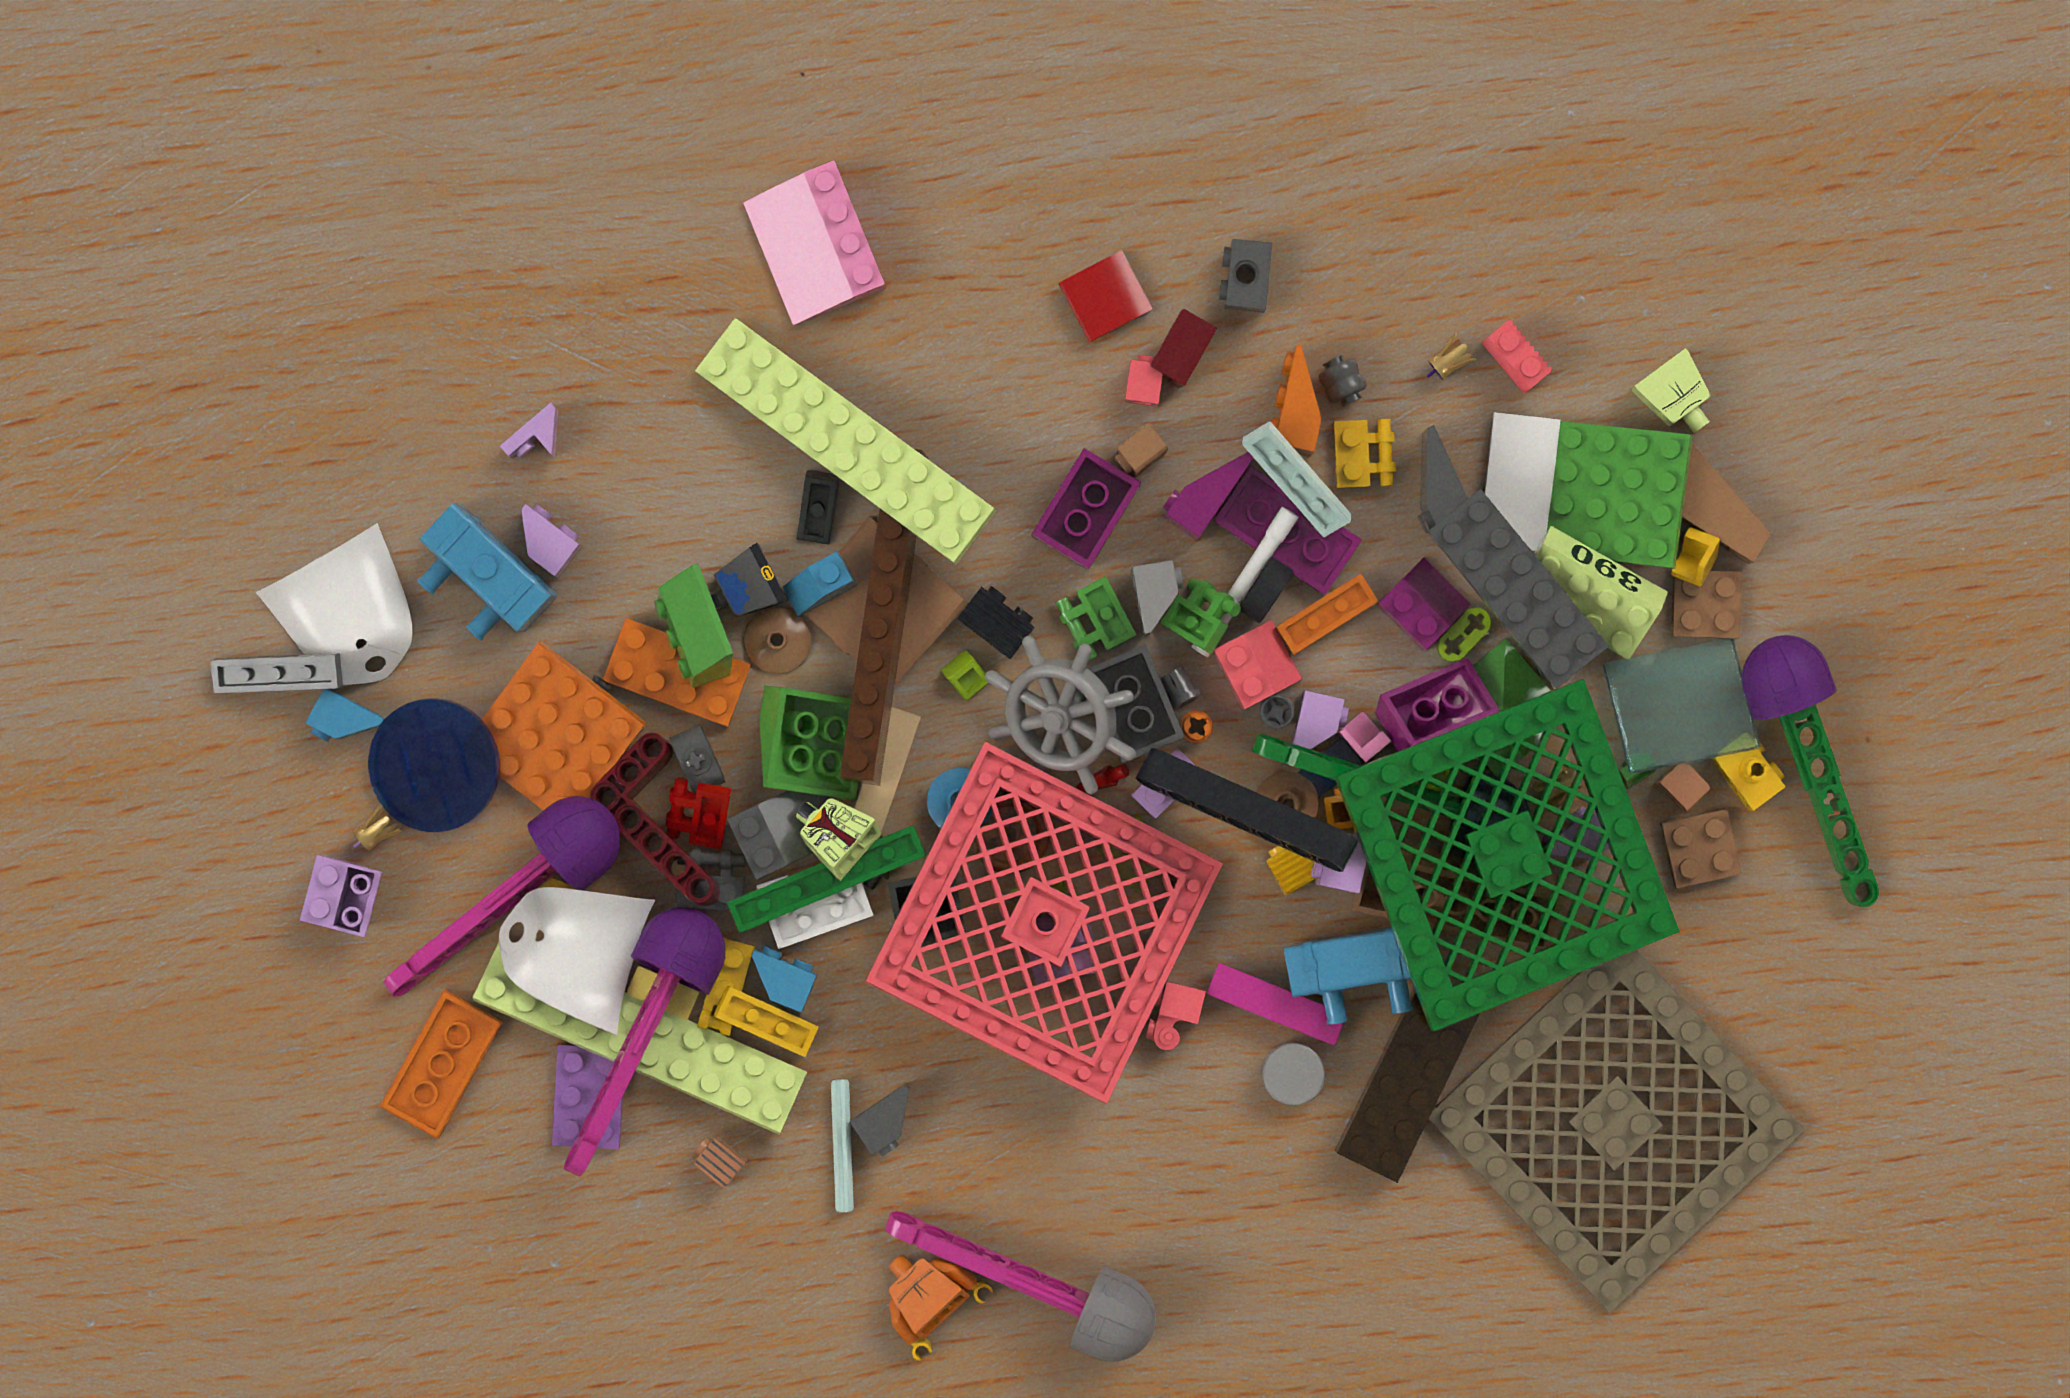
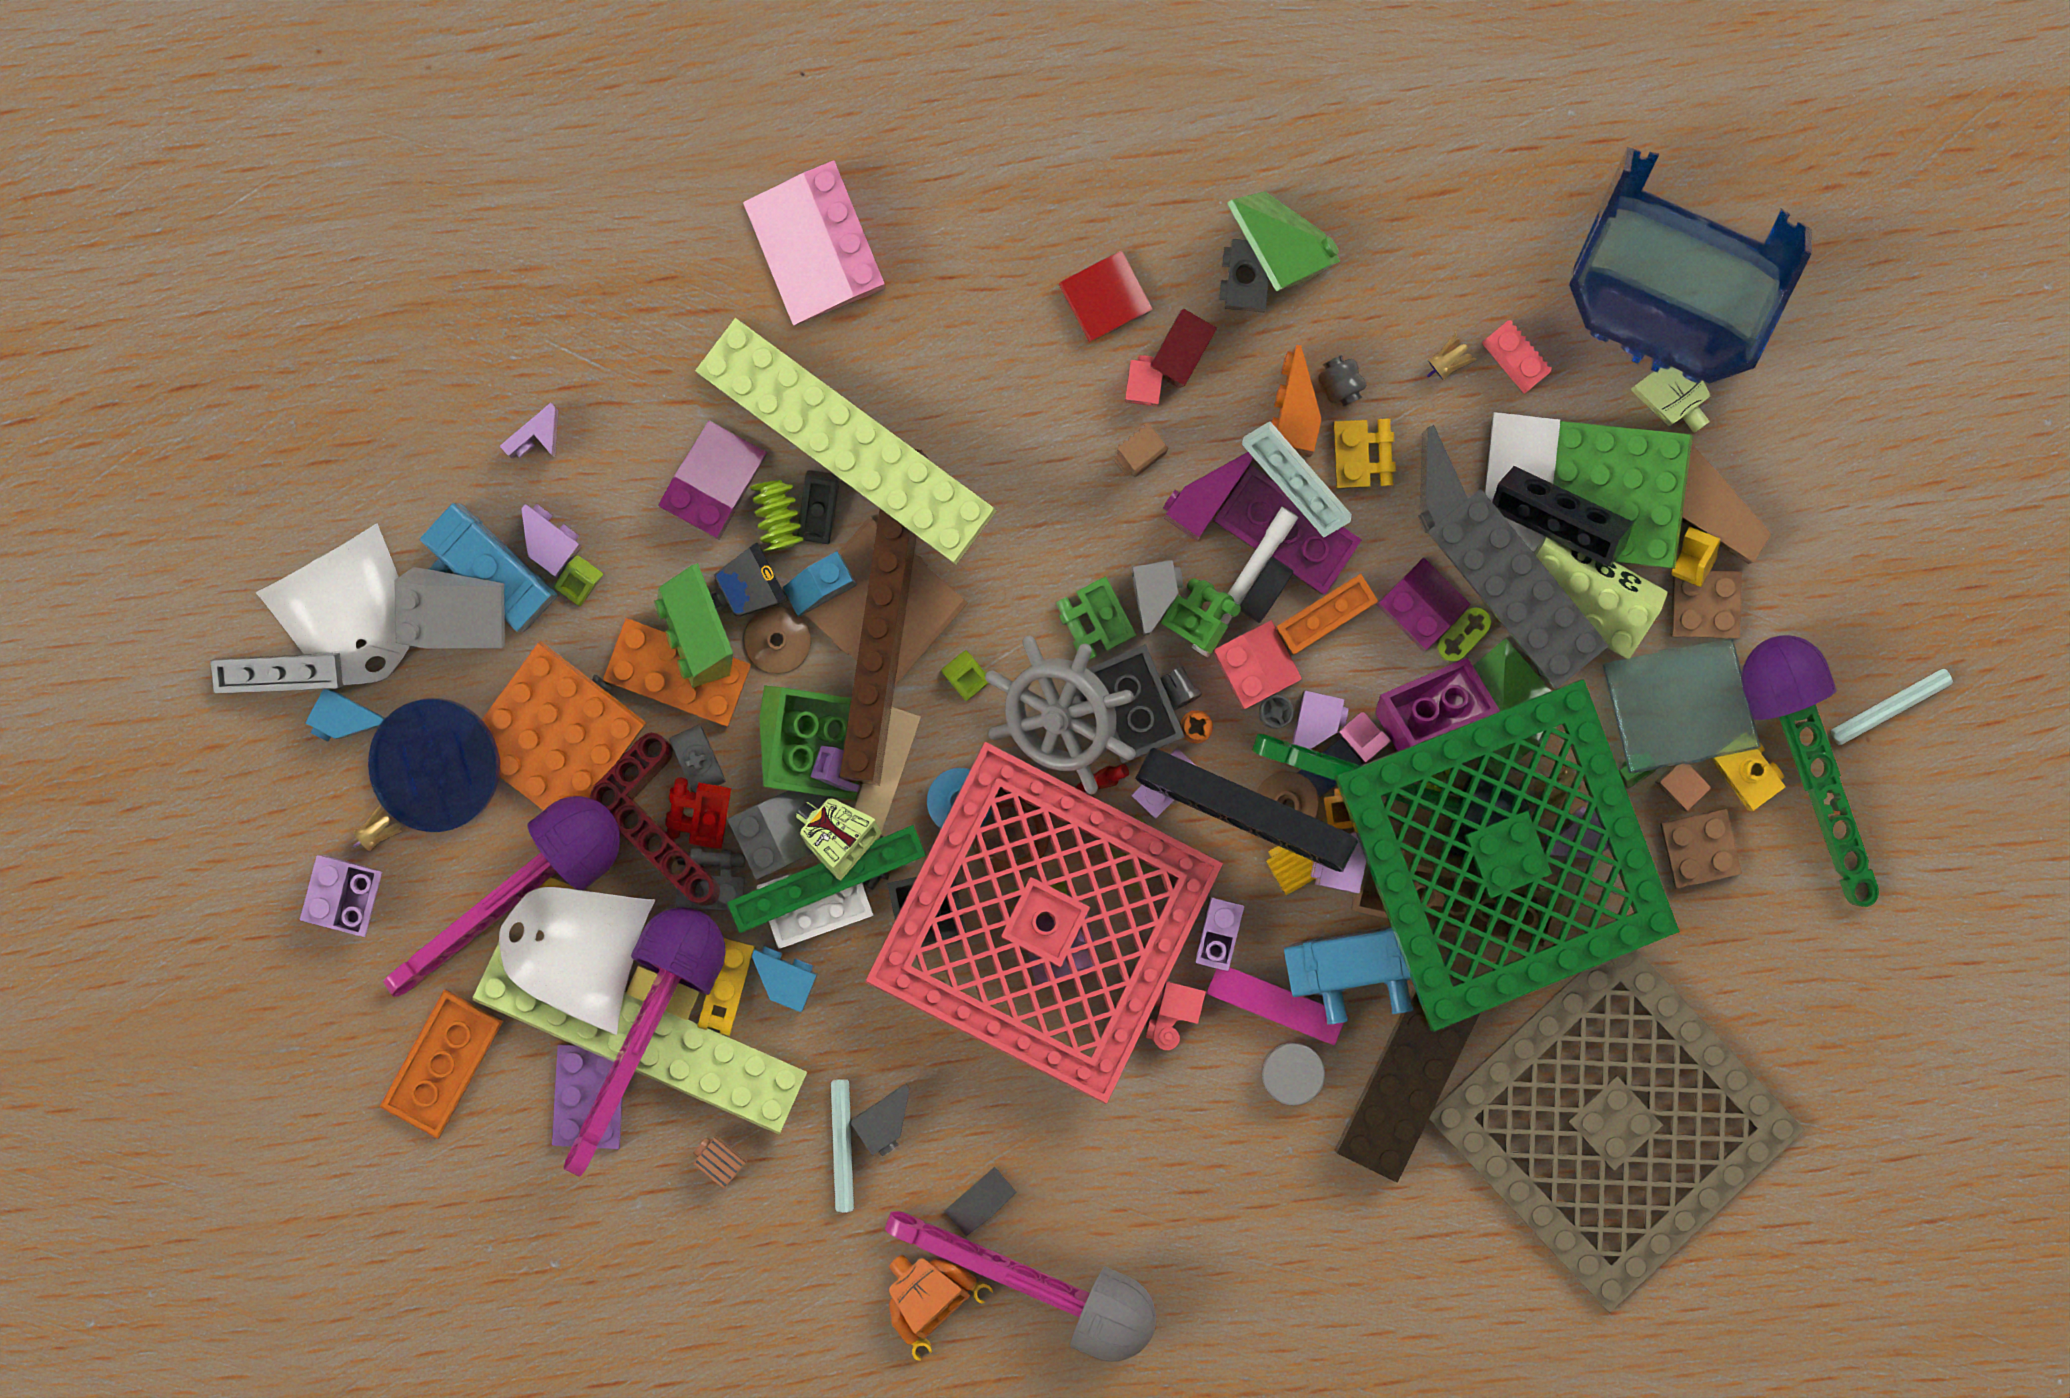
yellow plate [713,986,819,1057] -> none
black brick [957,586,1035,660] -> none
magenta brick [1031,448,1141,571] -> none
none -> light grey slope [394,567,505,649]
none -> lime slope [553,555,603,607]
none -> slope [658,421,767,540]
none -> lime piece [750,480,803,552]
none -> medium lavender panel [811,746,860,792]
none -> dark grey slope [944,1167,1017,1236]
none -> lavender slope [1195,897,1244,971]
none -> bright green slope [1227,191,1341,291]
none -> black brick [1492,466,1634,567]
none -> windscreen [1569,147,1812,384]
none -> light aqua axle [1831,669,1953,745]

